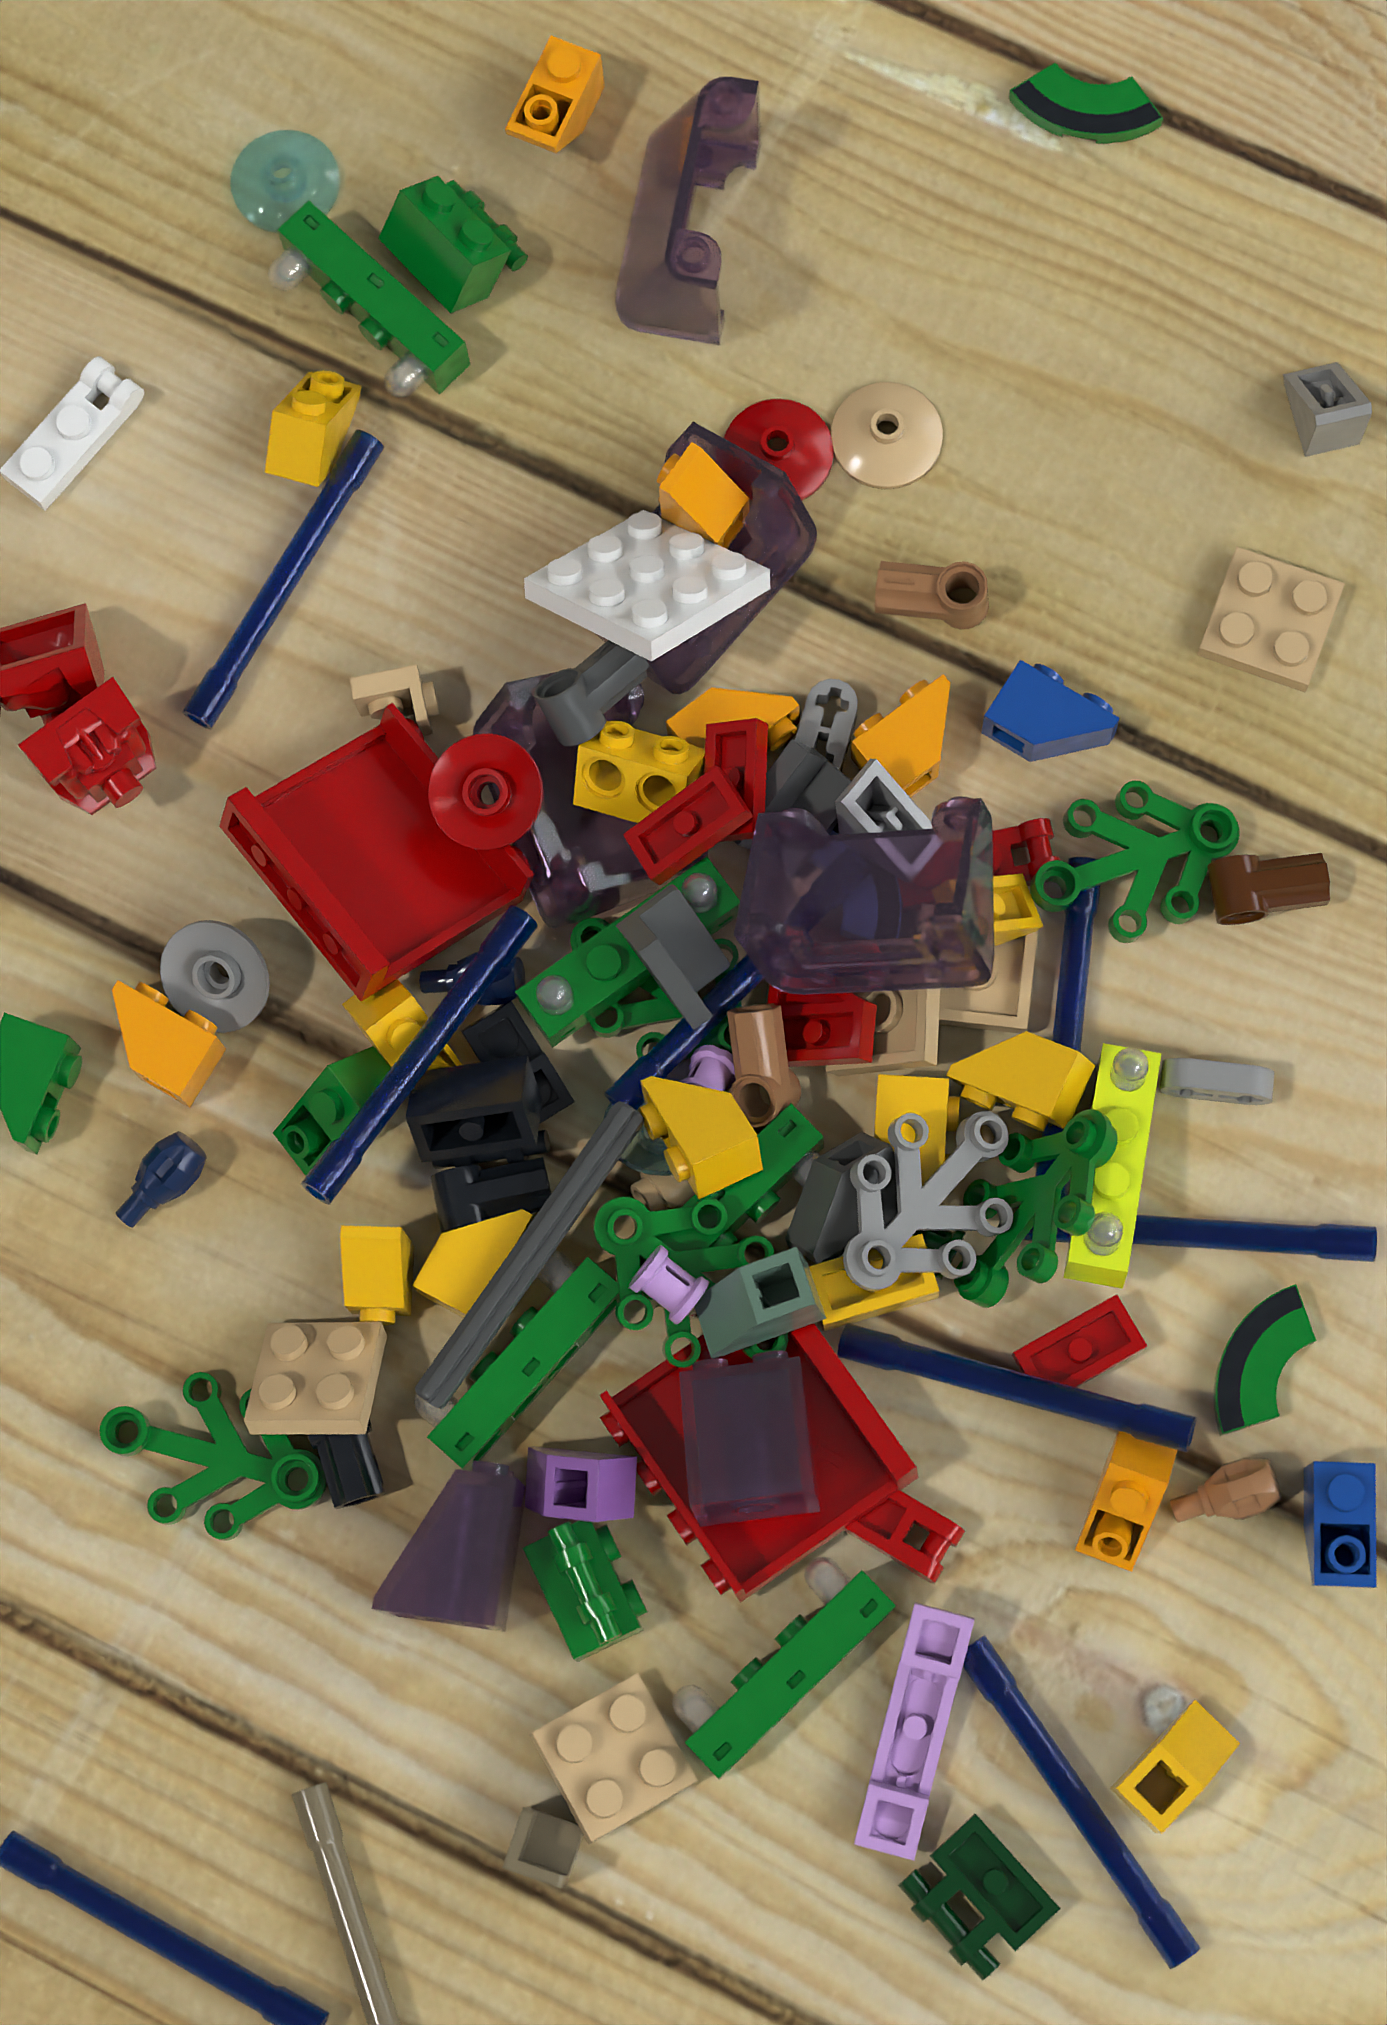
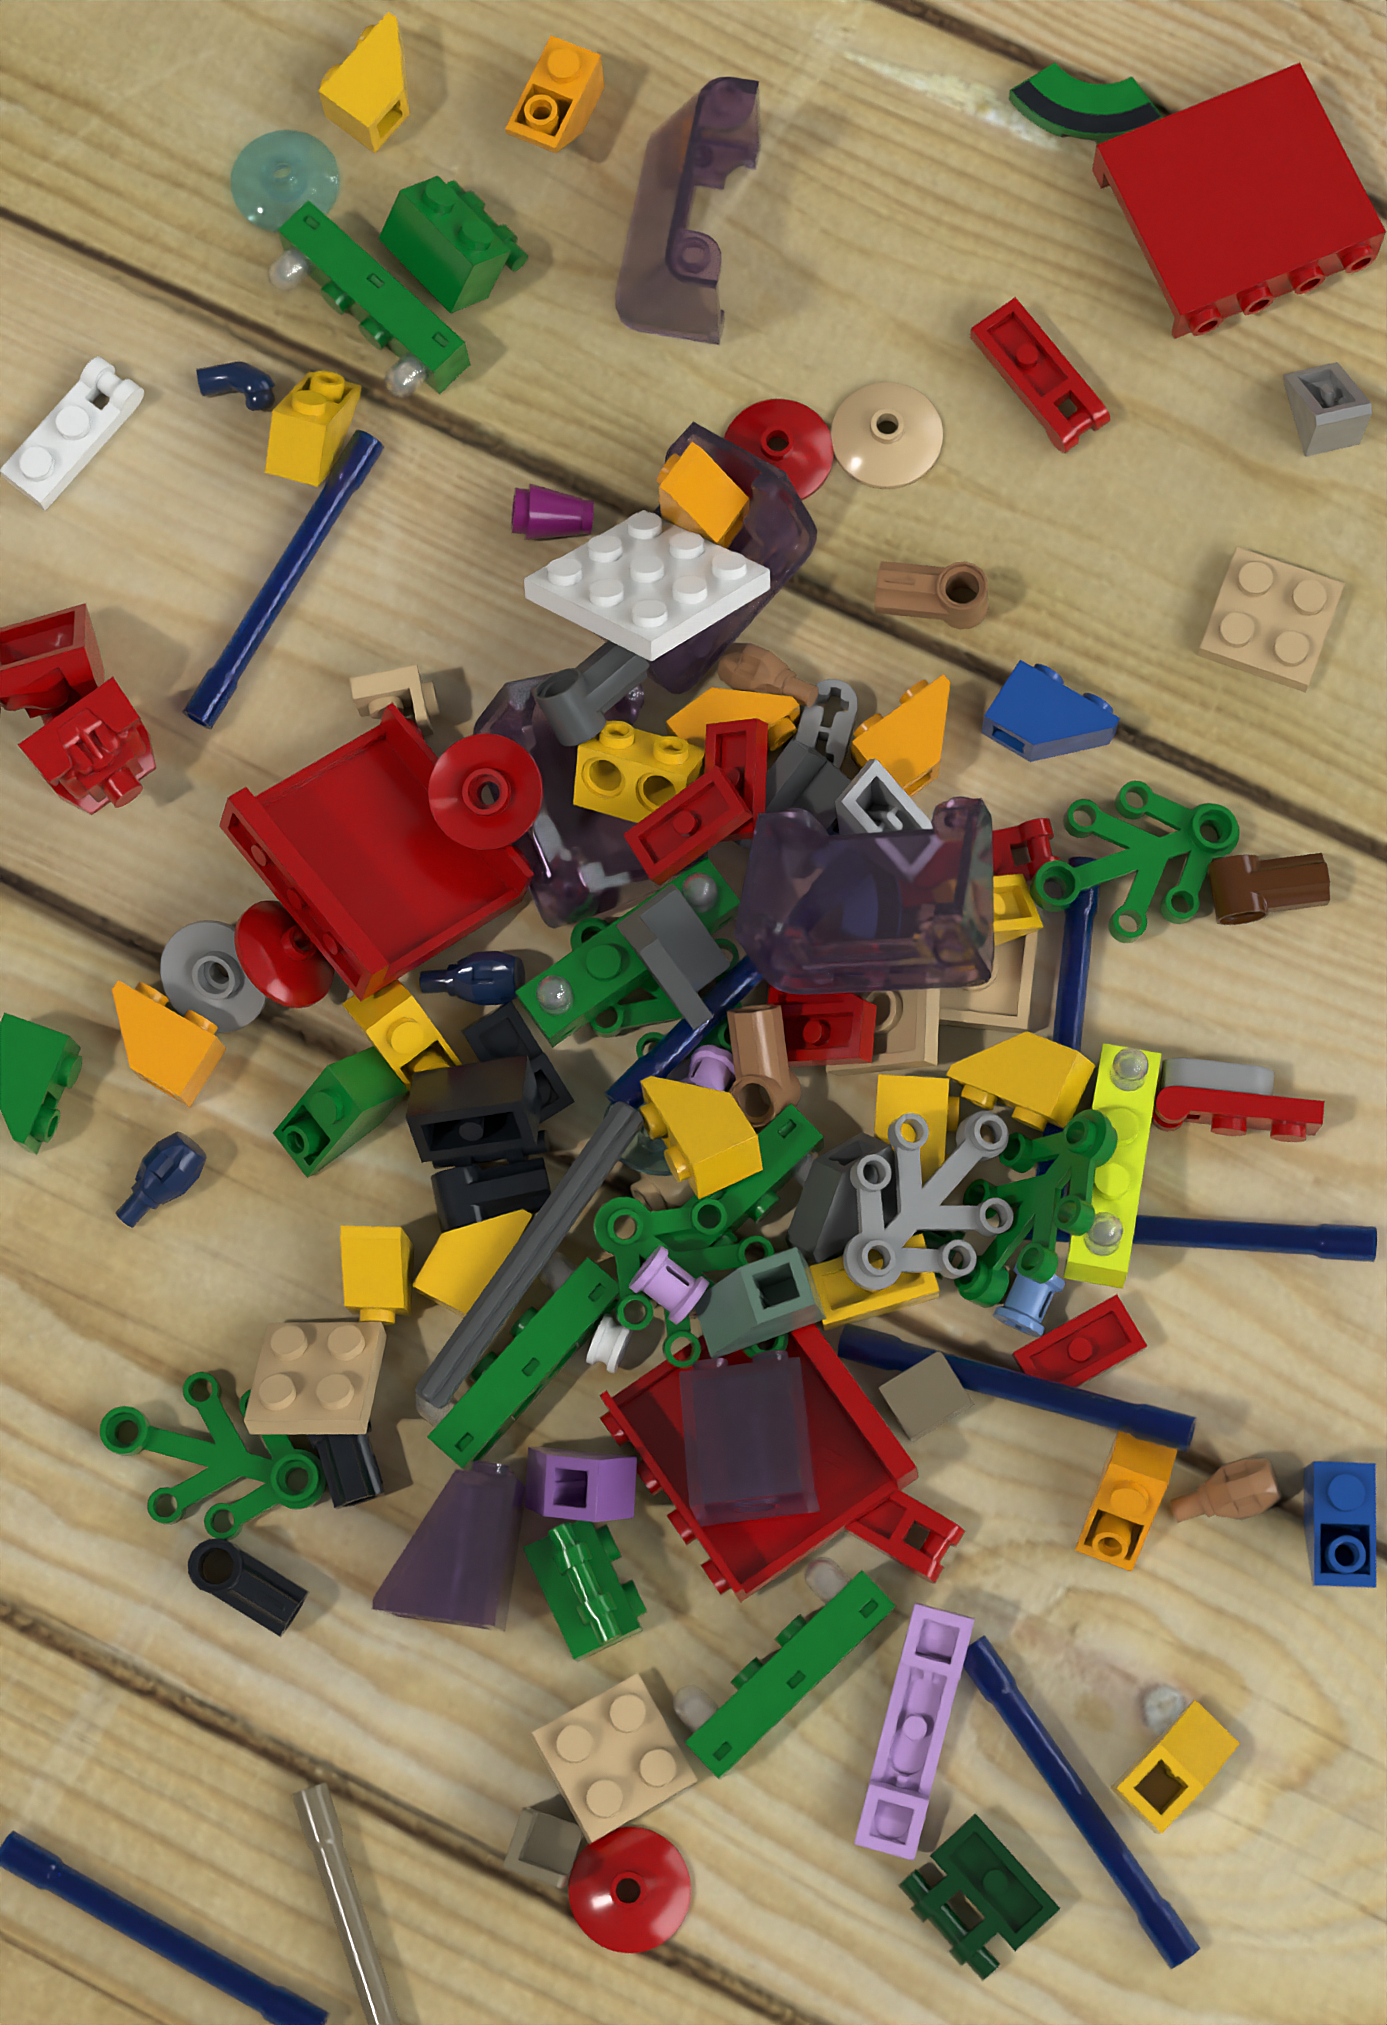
clear blue piece [301,905,538,1205] -> none
tile [1214,1284,1316,1436] -> none
none -> black piece [188,1539,309,1637]
none -> dark blue arm [196,361,275,411]
none -> red dish [234,900,334,1008]
none -> yellow slope [318,11,410,153]
none -> magenta cone [511,483,594,540]
none -> red dish [569,1827,691,1953]
none -> white bush [586,1313,633,1374]
none -> medium nougat piece [718,643,819,708]
none -> dark tan panel [878,1352,975,1442]
none -> red plate [970,297,1110,454]
none -> medium blue bush [993,1263,1066,1338]
none -> red panel [1092,62,1386,339]
none -> red plate [1151,1086,1325,1142]

